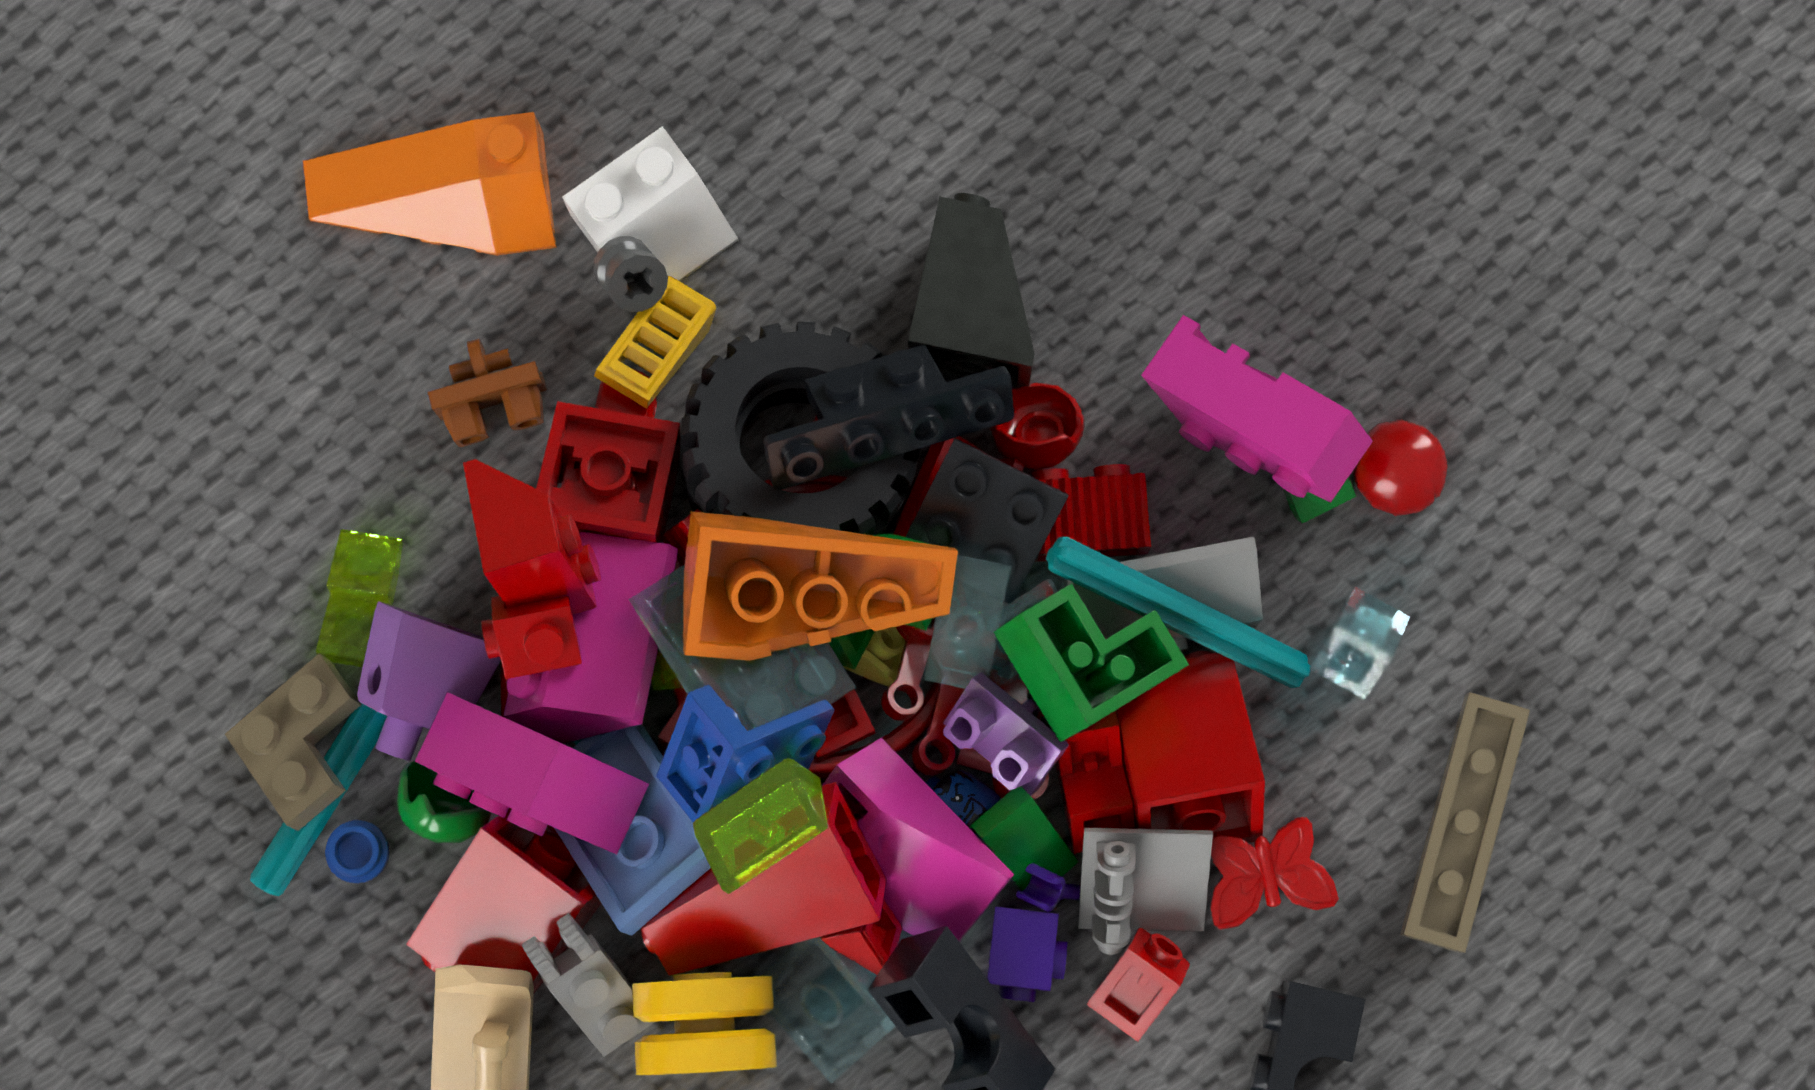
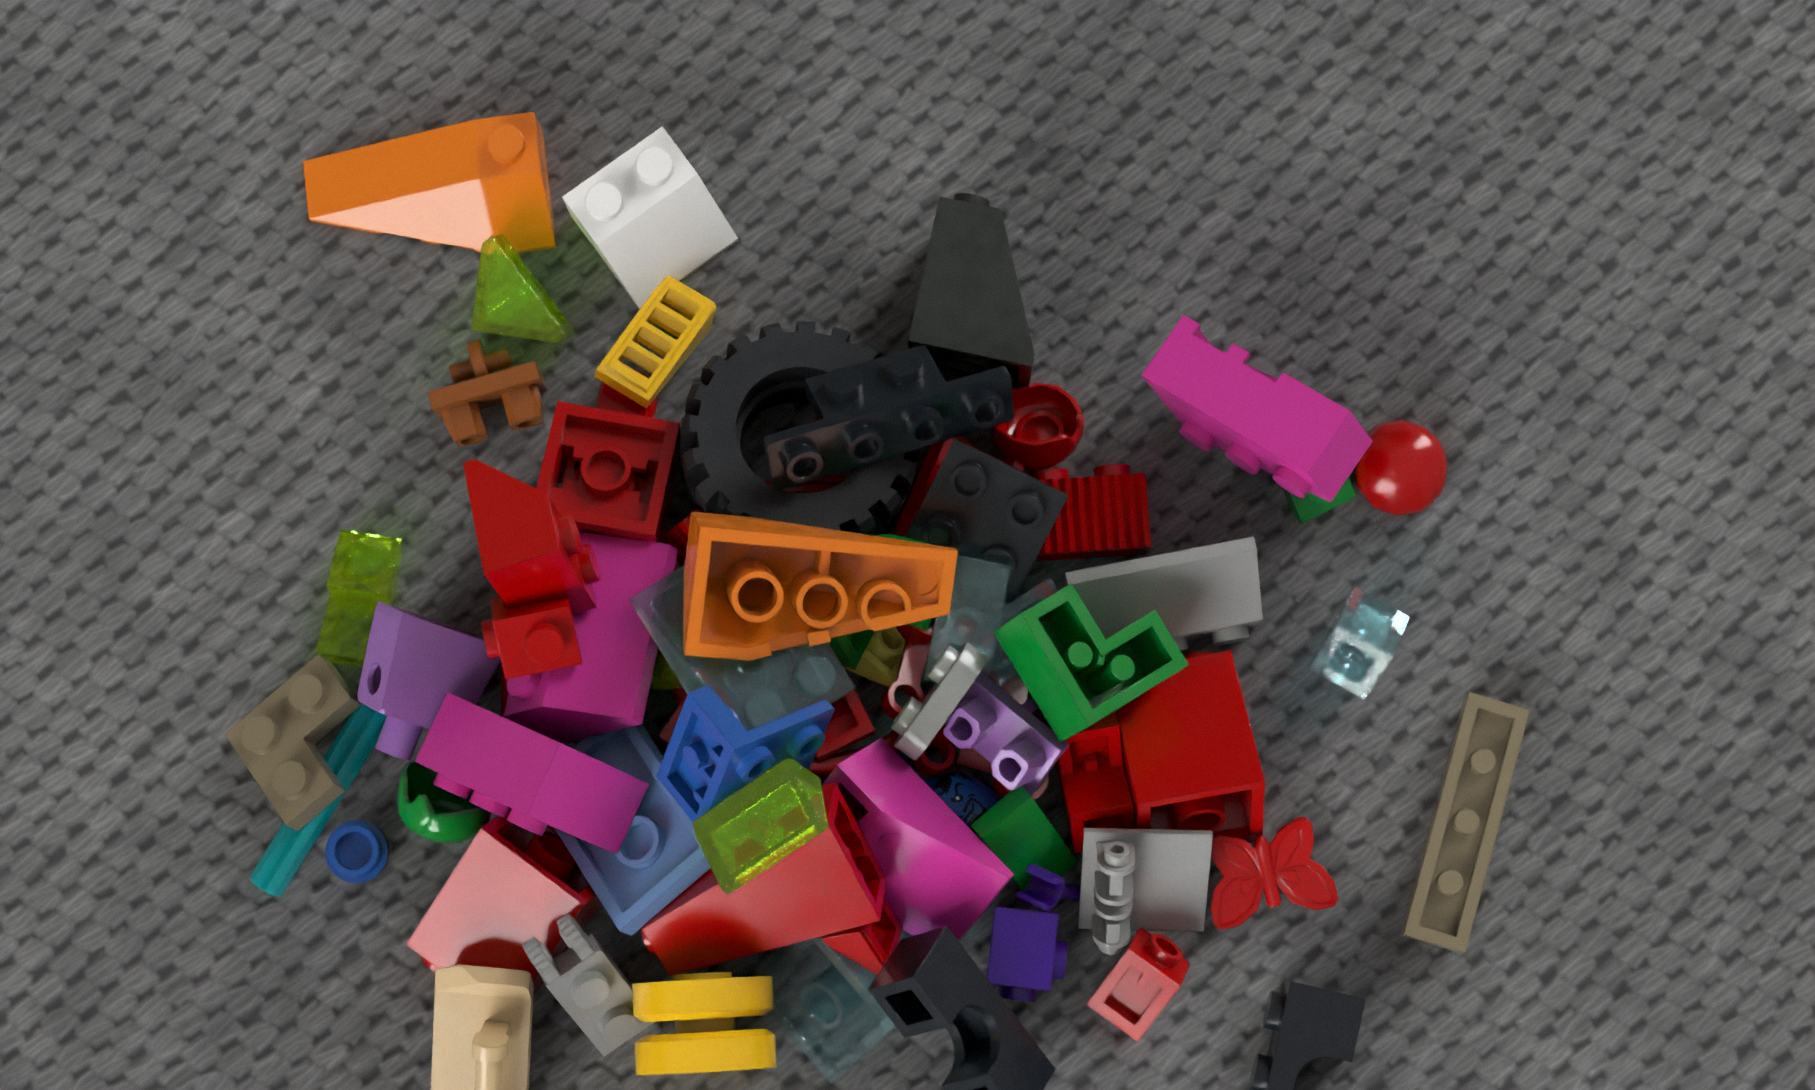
dark grey wheel [593,236,668,312] -> none
teal axle [1046,537,1311,688] -> none
none -> clear neon green slope [471,234,577,343]
none -> light grey plate [890,642,988,760]

